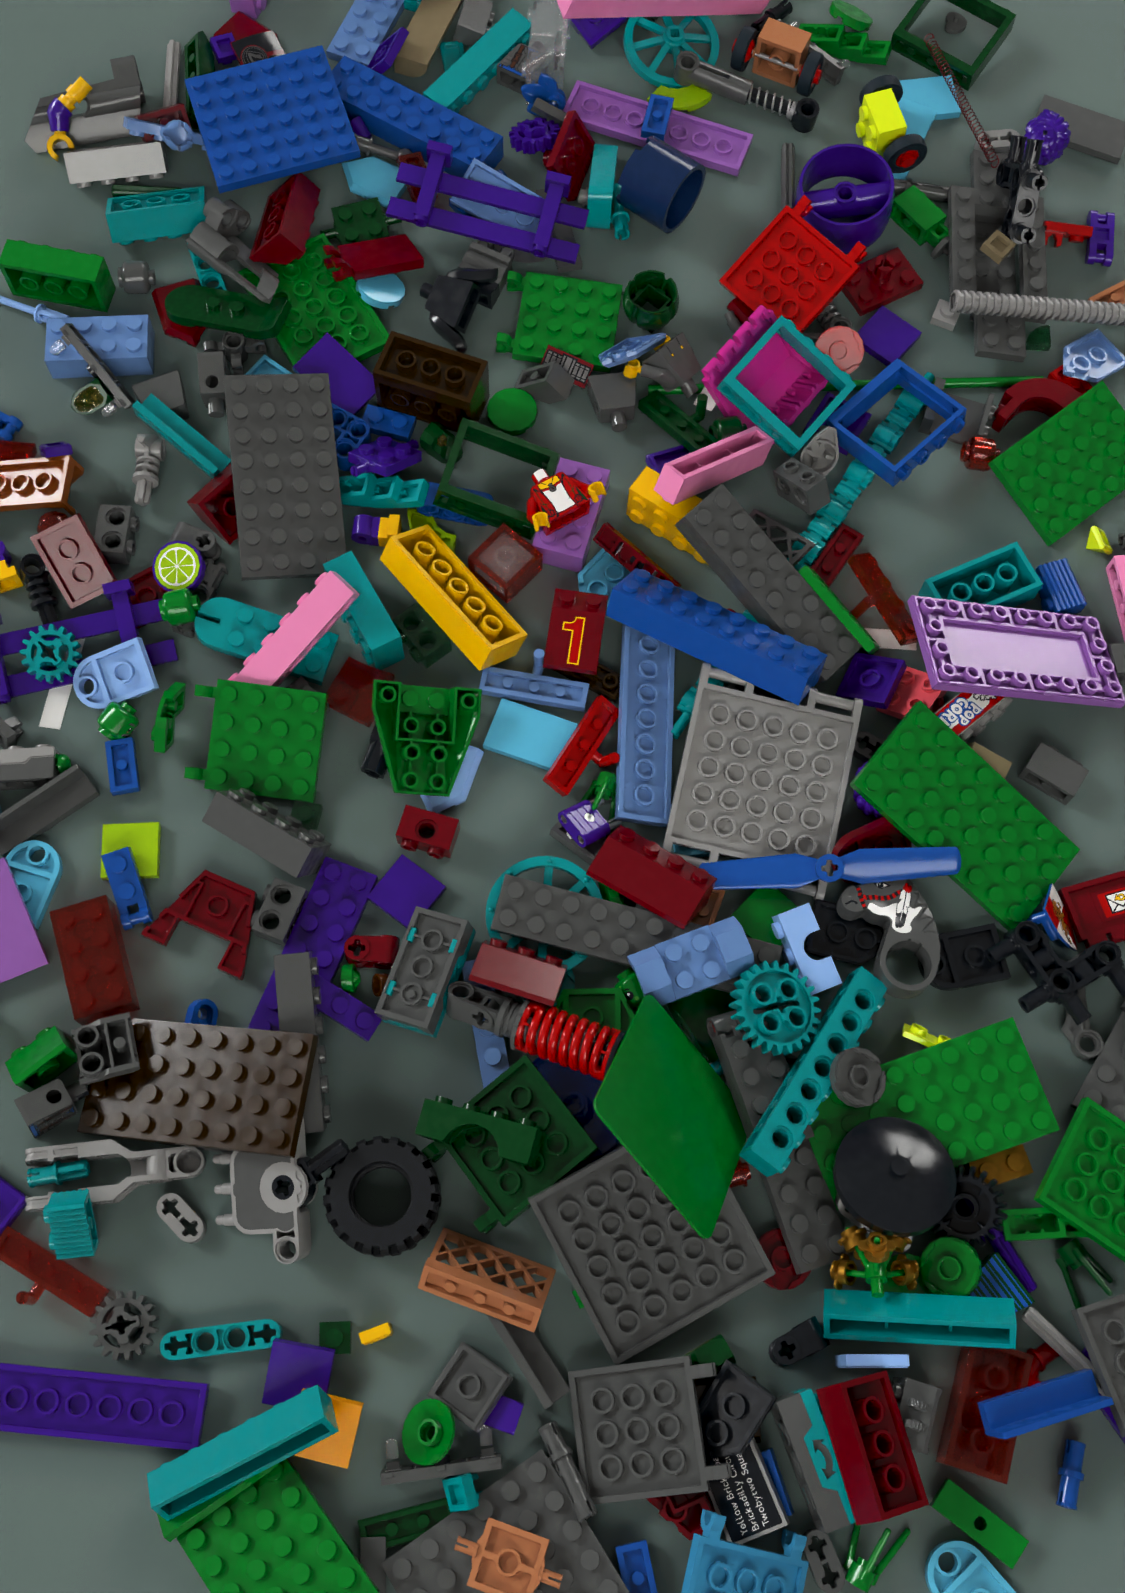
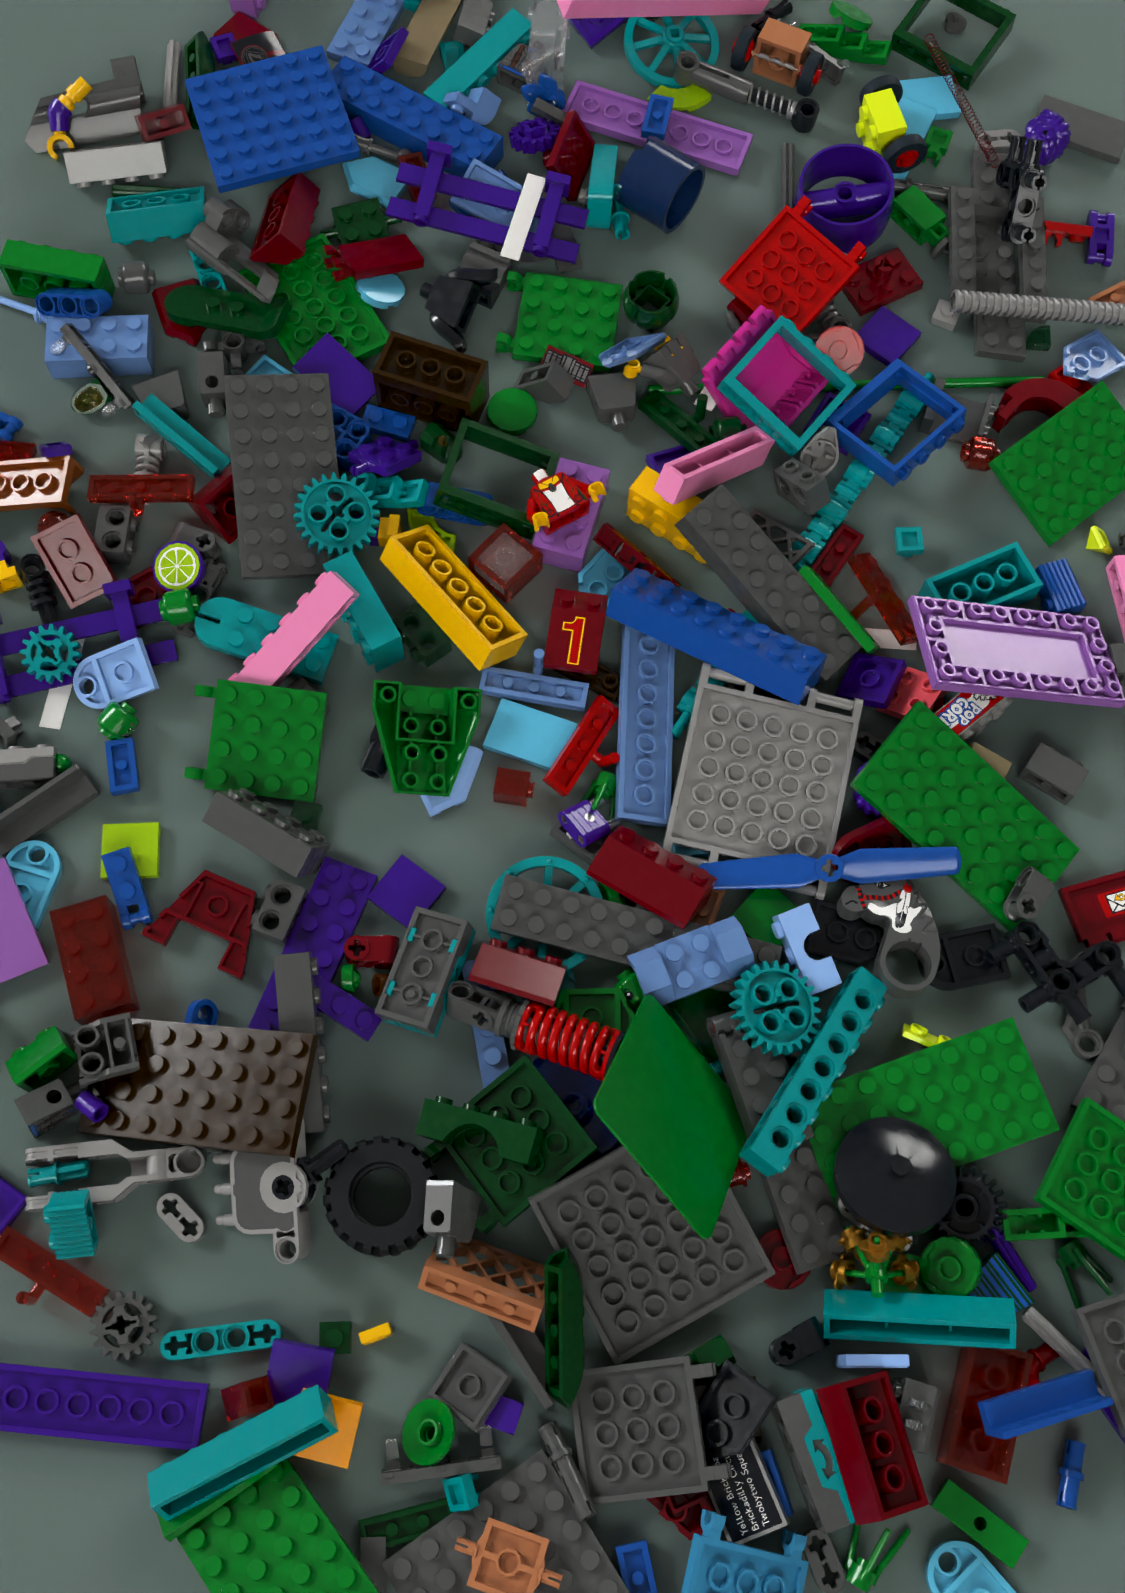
medium blue plate [123,116,206,152] -> none
green plate [151,682,186,754] -> none
clear red plate [326,657,395,727] -> none
dark red brick [396,805,460,859] -> none
dark grey tile [829,1047,886,1108] -> none
pearl gold plate [966,1144,1034,1185] -> none
dark tan plate [980,229,1016,265] -> none
shield [1026,883,1077,951] -> none
none -> blue beam [35,287,113,318]
none -> dark purple hinge [74,1091,109,1123]
none -> clear red plate [87,474,196,516]
none -> clear red brick [221,1375,274,1422]
none -> teal gear [293,472,380,558]
none -> dark grey torso [423,1180,481,1259]
none -> medium blue brick [443,87,502,125]
none -> clear red brick [493,767,535,807]
none -> white sticker [500,173,545,261]
none -> dark green brick [544,1247,585,1410]
none -> teal tile [893,527,924,557]
none -> green plate [922,125,953,167]
none -> dark grey piece [1003,866,1055,921]

